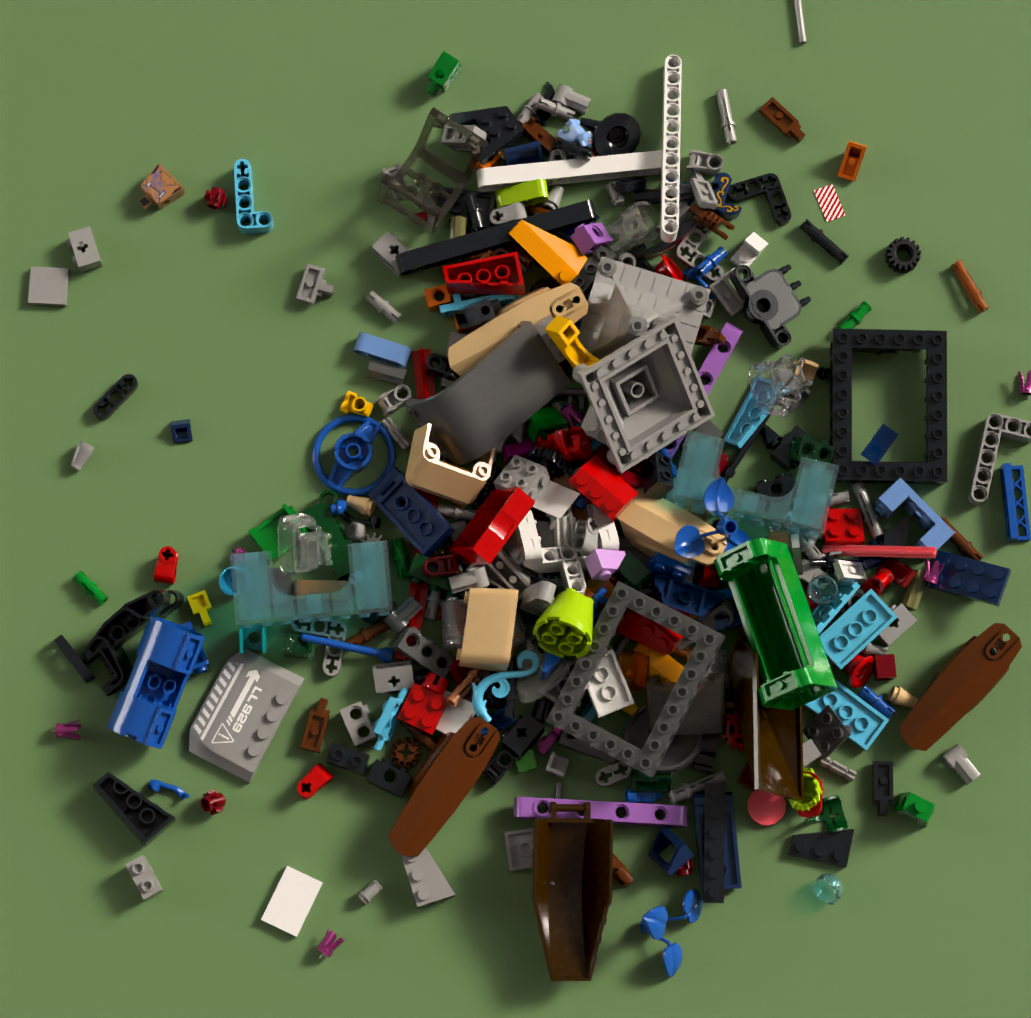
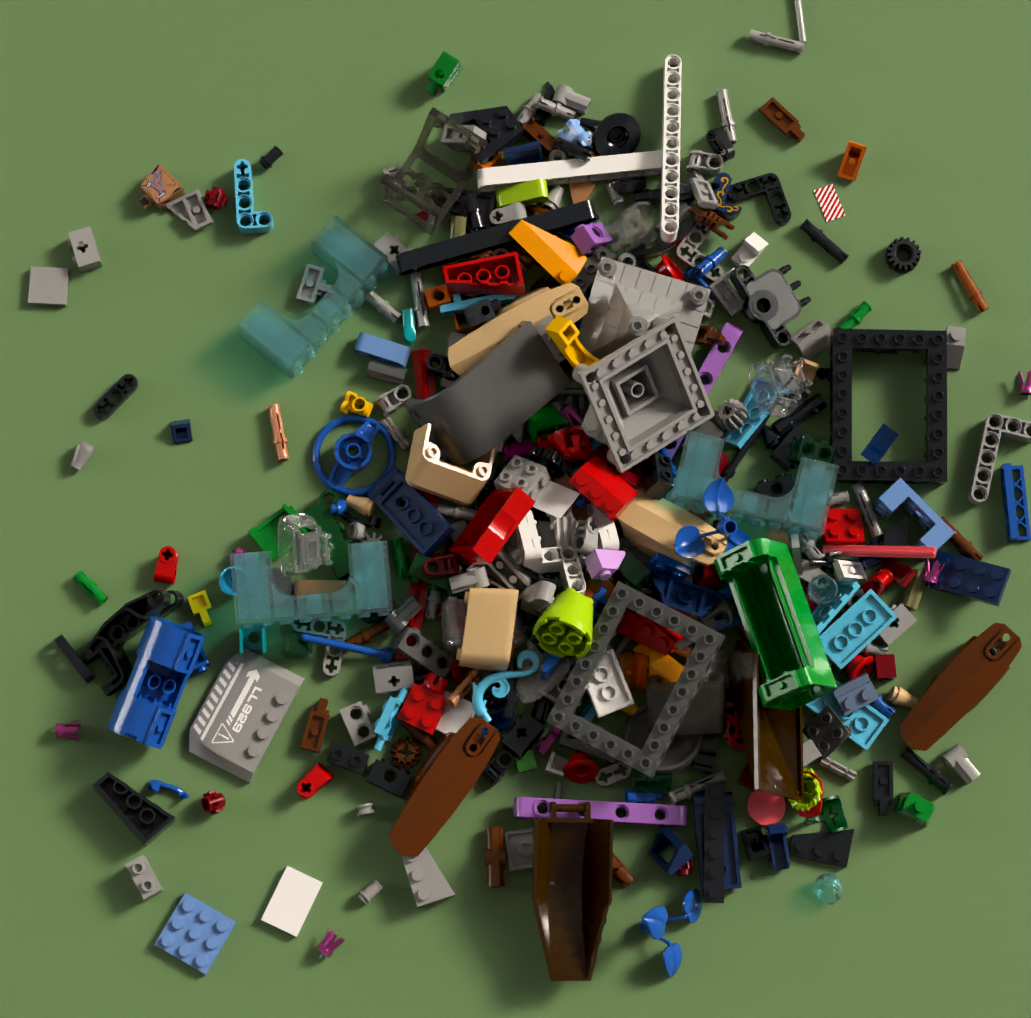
none -> medium blue plate [154,892,237,975]
none -> light grey wing [165,189,214,231]
none -> clear light blue arch [237,215,389,380]
none -> black pin [259,146,283,169]
none -> nougat pin [267,404,290,462]
none -> light grey bush [356,803,375,817]
none -> teal bar [401,309,416,345]
none -> light grey pin [409,272,430,329]
none -> reddish brown piece [485,826,506,887]
none -> red hat [563,752,599,784]
none -> medium nougat tile [569,181,596,204]
none -> black beam [706,128,735,162]
none -> light grey gear [715,398,748,432]
none -> black slope [741,826,770,860]
none -> light grey pin [748,29,804,54]
none -> dark blue animal [765,822,790,871]
none -> black axle [771,393,827,437]
none -> light grey panel [791,317,831,360]
none -> sand blue plate [833,673,879,716]
none -> black pin [900,747,955,796]
none -> light grey slope [944,326,966,370]

